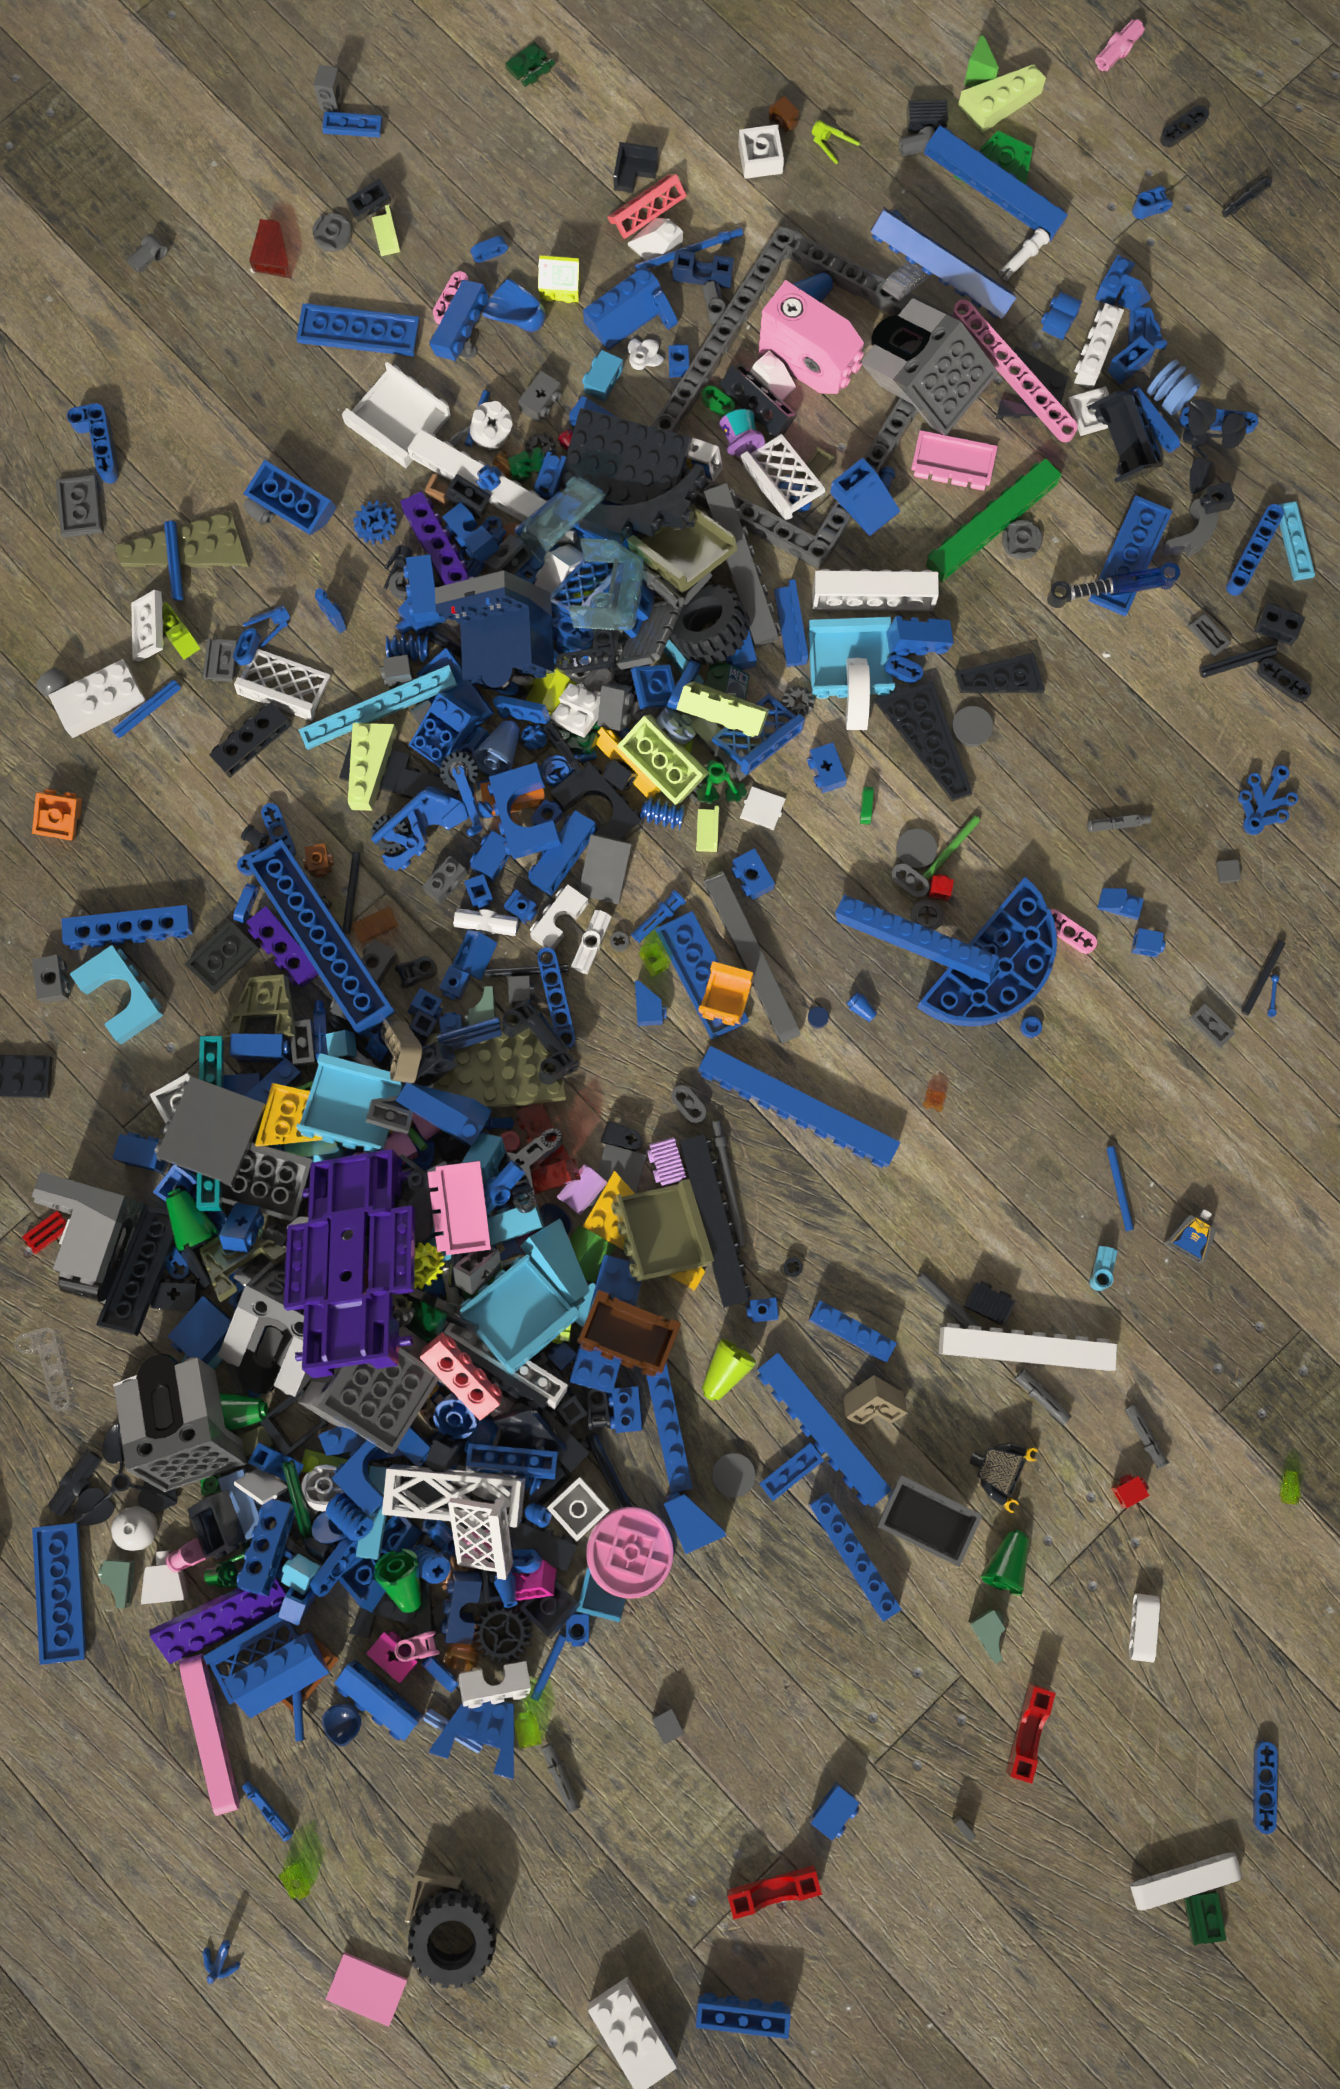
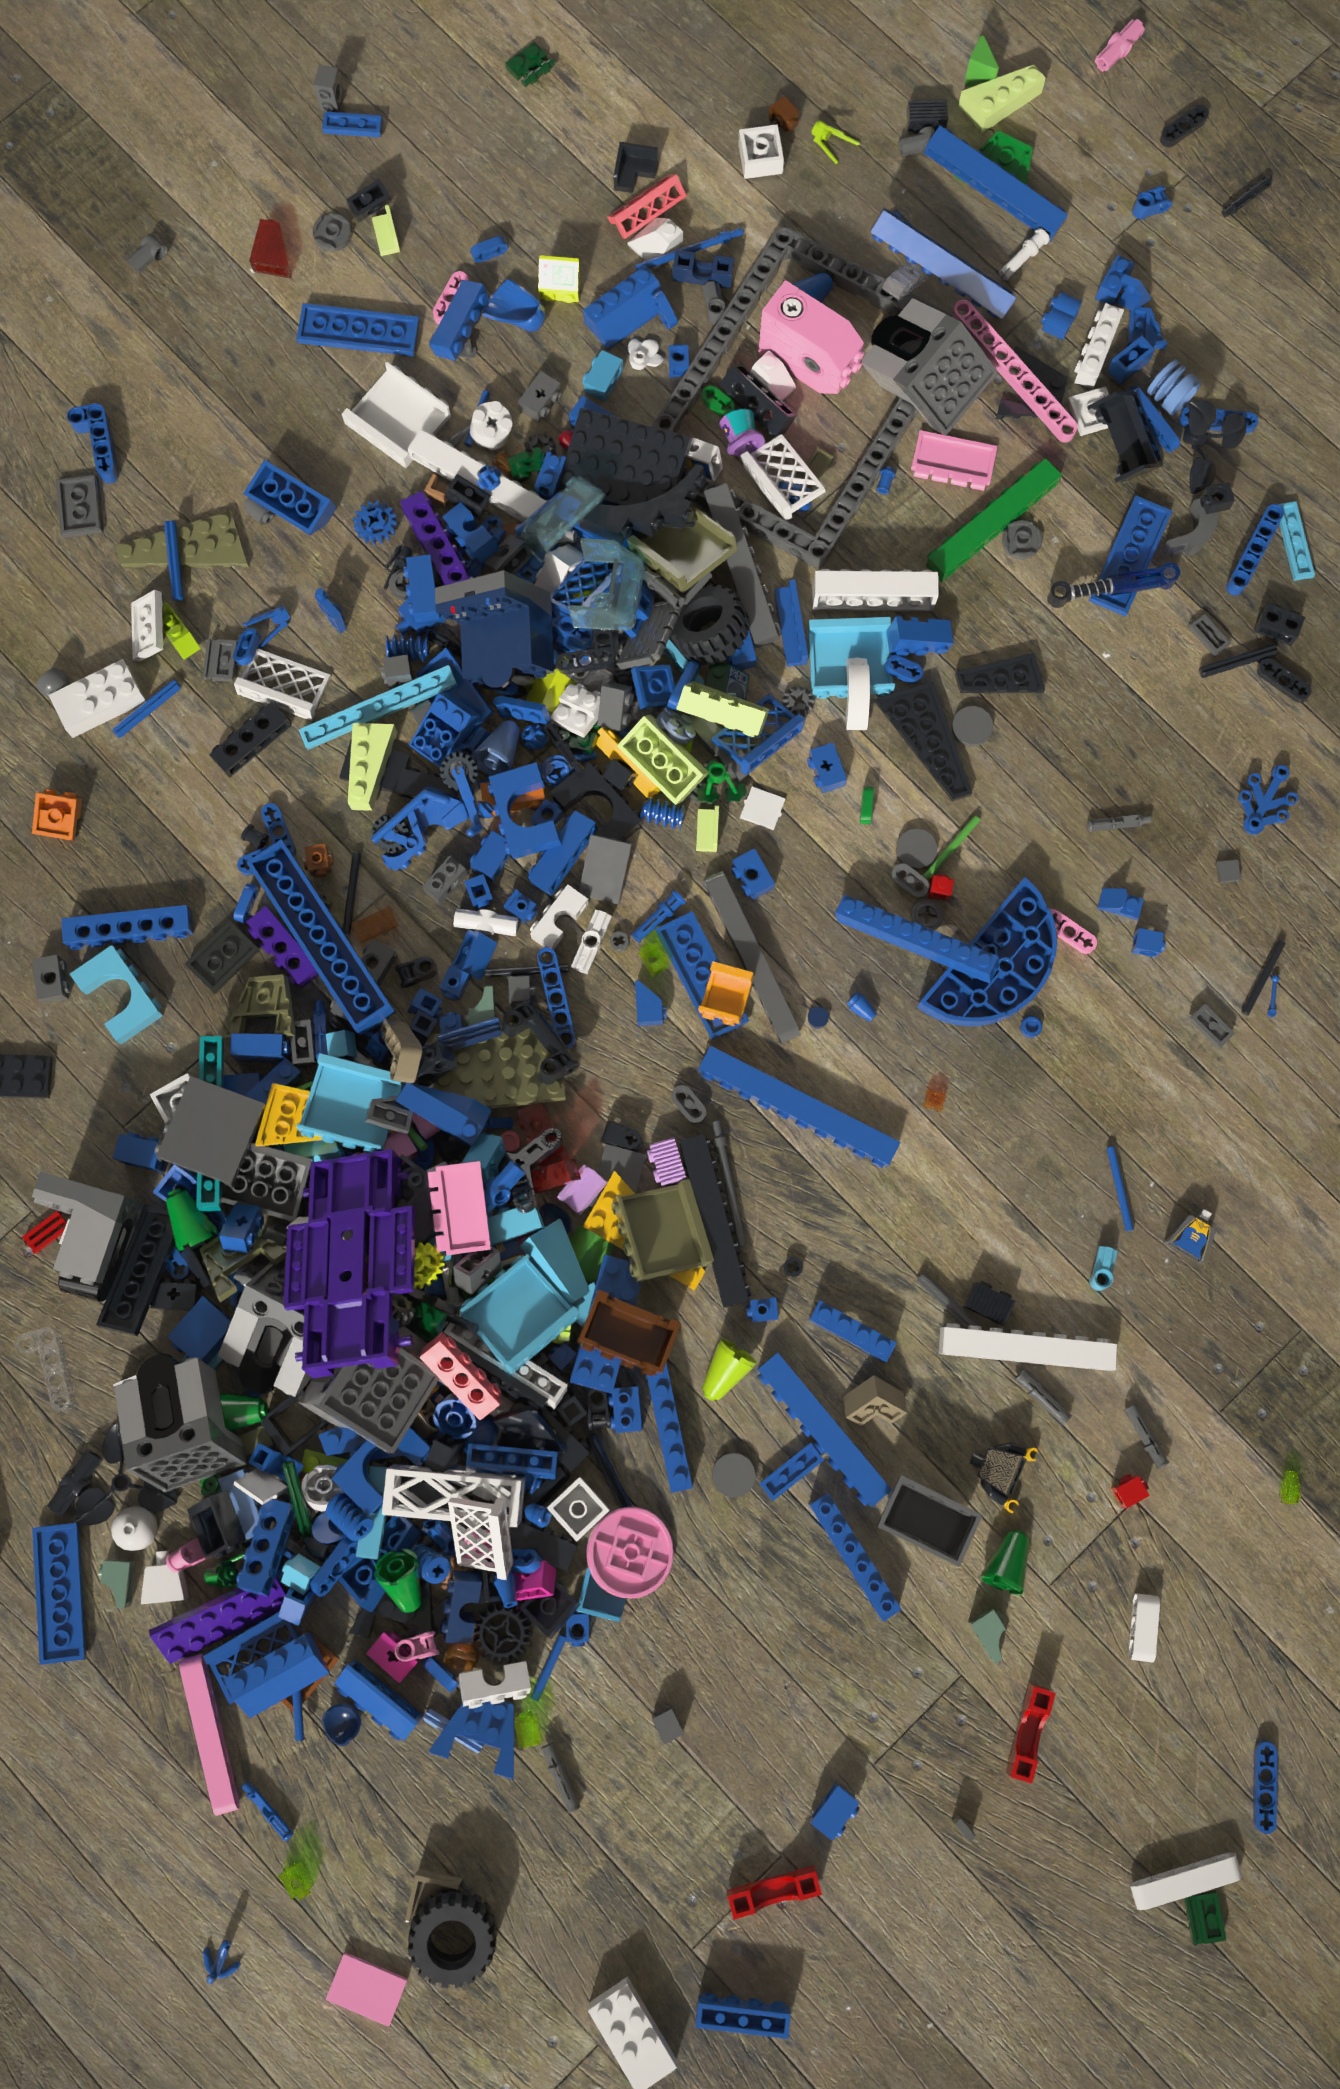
blue slope [664,1491,726,1554] -> none
blue slope [830,458,900,536] -> none

